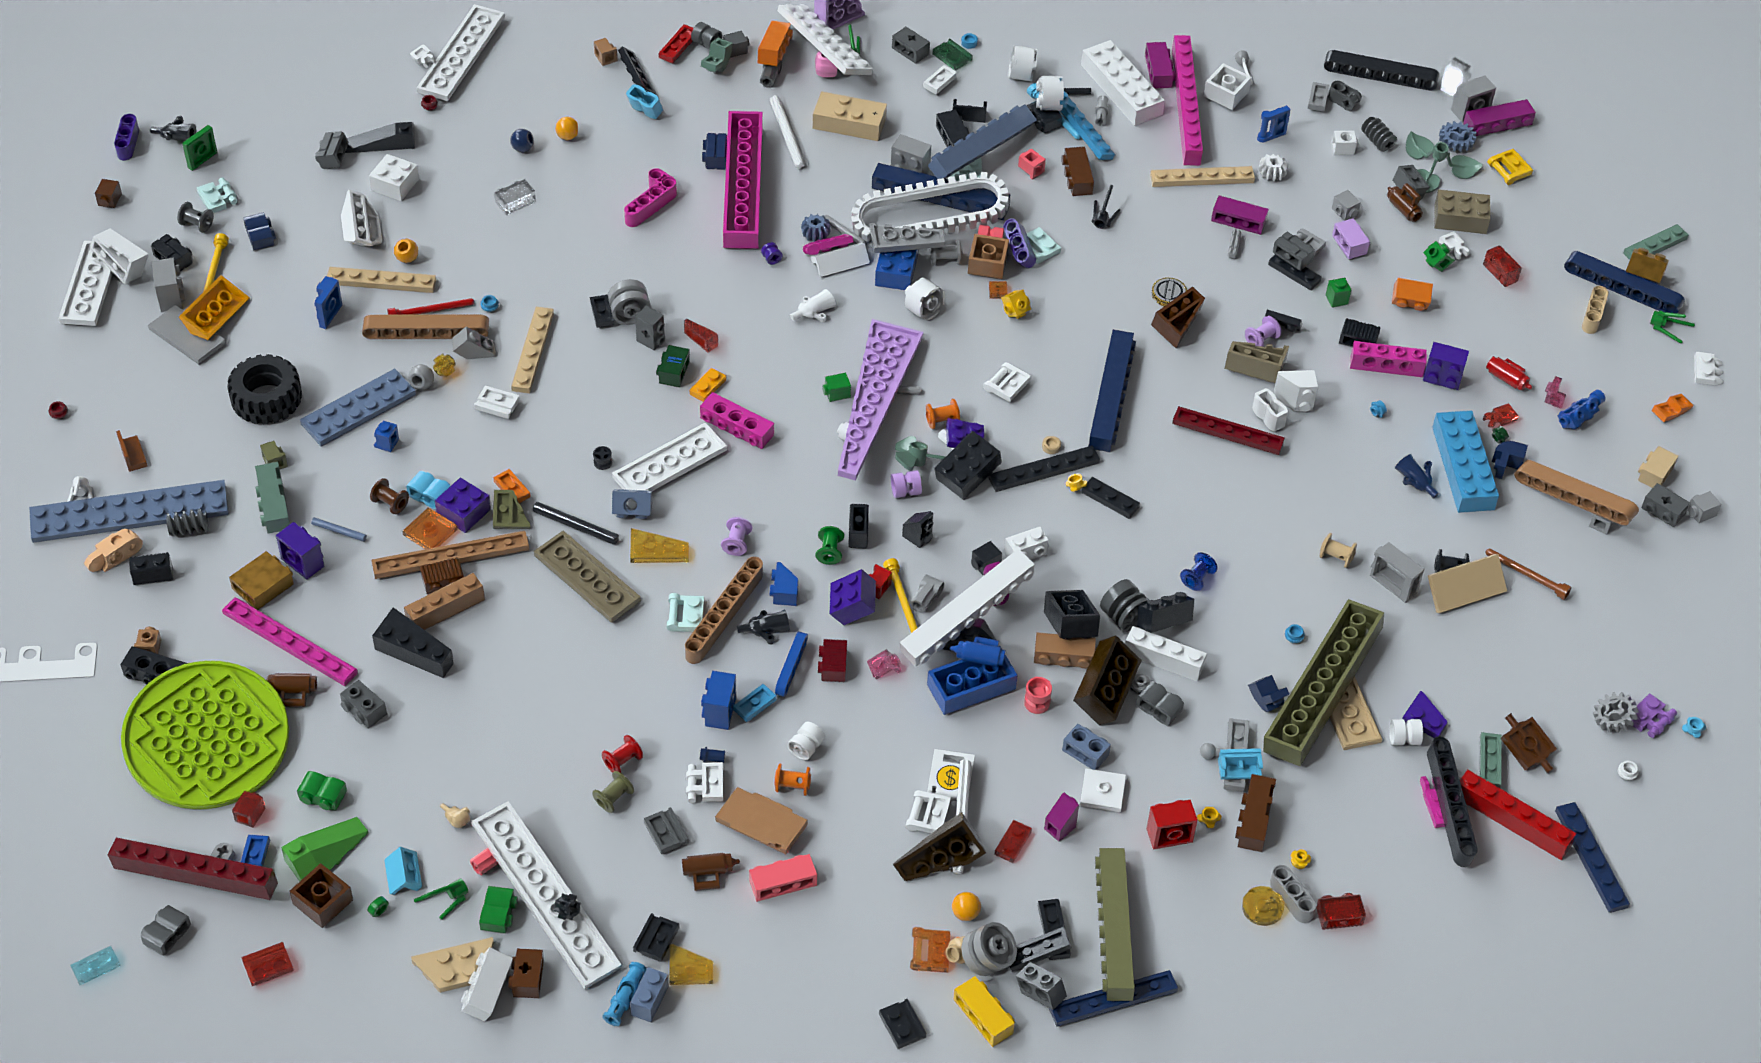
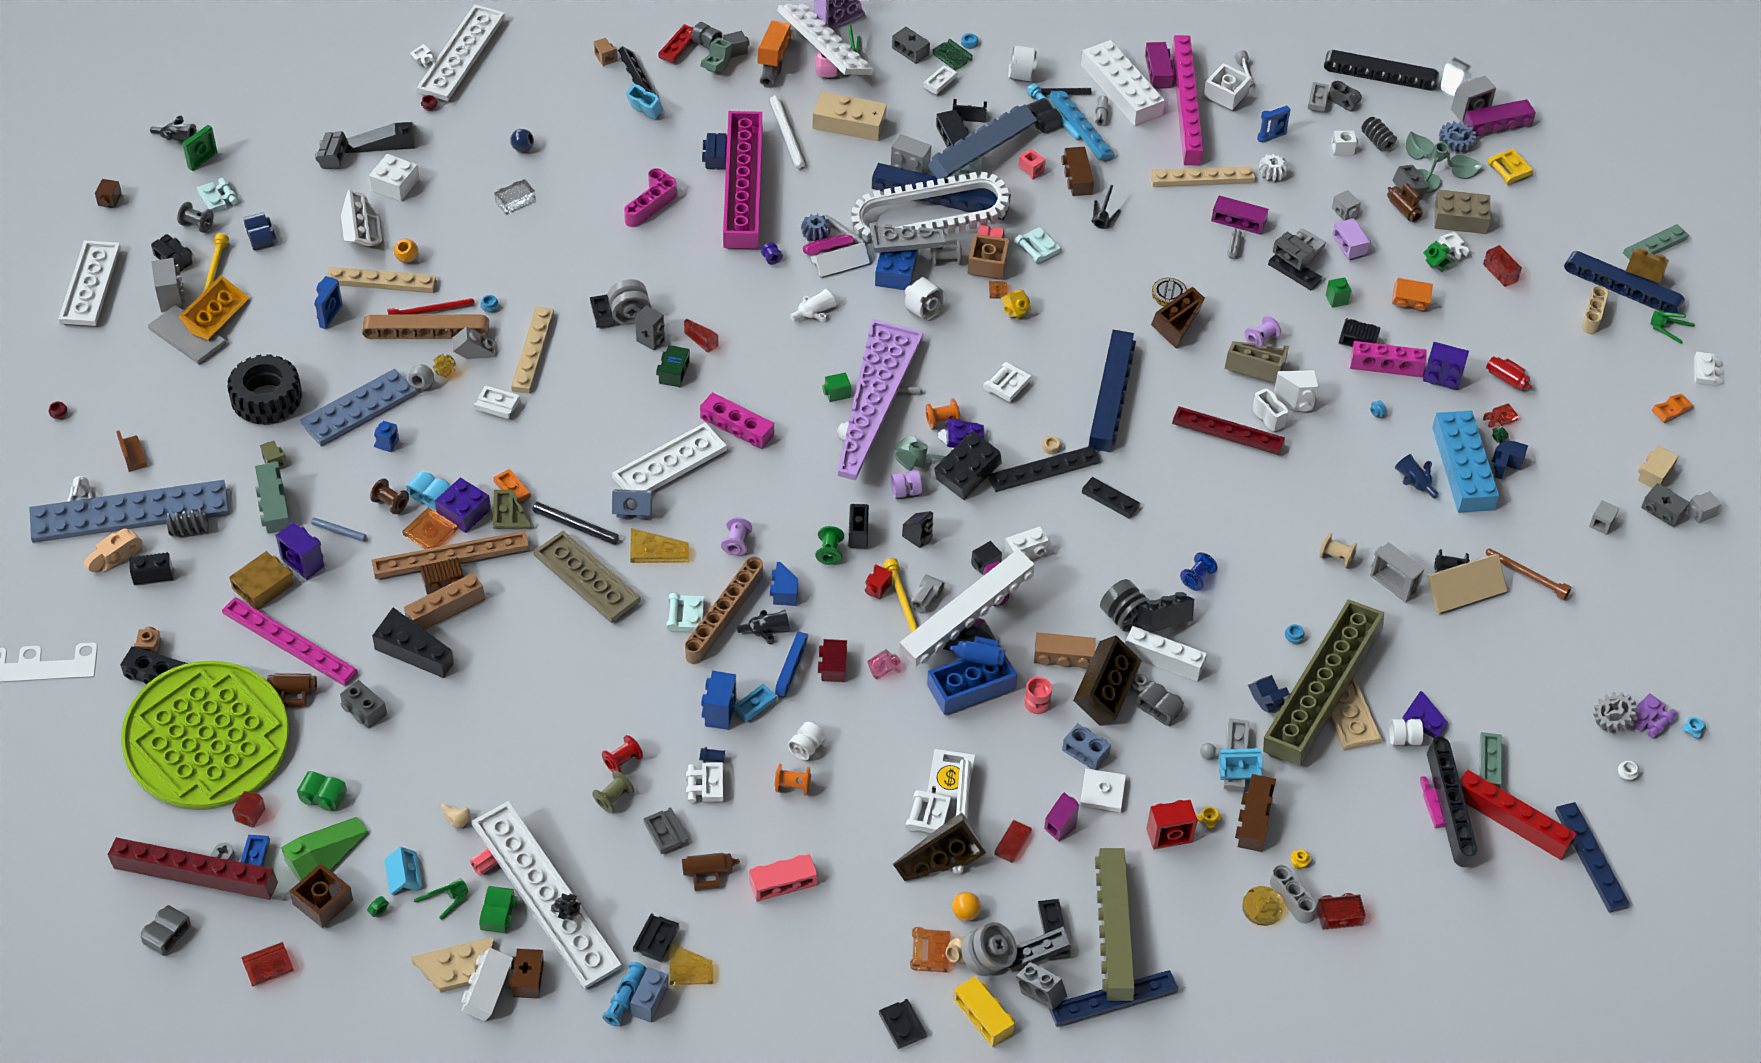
clear light blue plate [70,946,121,985] -> none
white wedge [90,228,148,284] -> none
dark purple beam [114,114,139,161] -> none
light orange piece [555,116,578,140] -> none
black wheel [593,446,612,470] -> none
light orange plate [689,368,726,402] -> none
medium nougat piece [715,787,808,854] -> none
dark purple brick [829,569,876,625] -> none
dark purple beam [1004,219,1036,268] -> none
white brick [1036,76,1064,110] -> none
black brick [1044,590,1100,640] -> none
yellow plate [1065,474,1087,492] -> none
black plate [1265,309,1302,332] -> none
reddish brown plate [1500,713,1557,773] -> none
medium nougat beam [1514,460,1639,526] -> none
clear pink bracket [1544,376,1566,409] -> none
blue brick [1557,389,1606,430] -> none

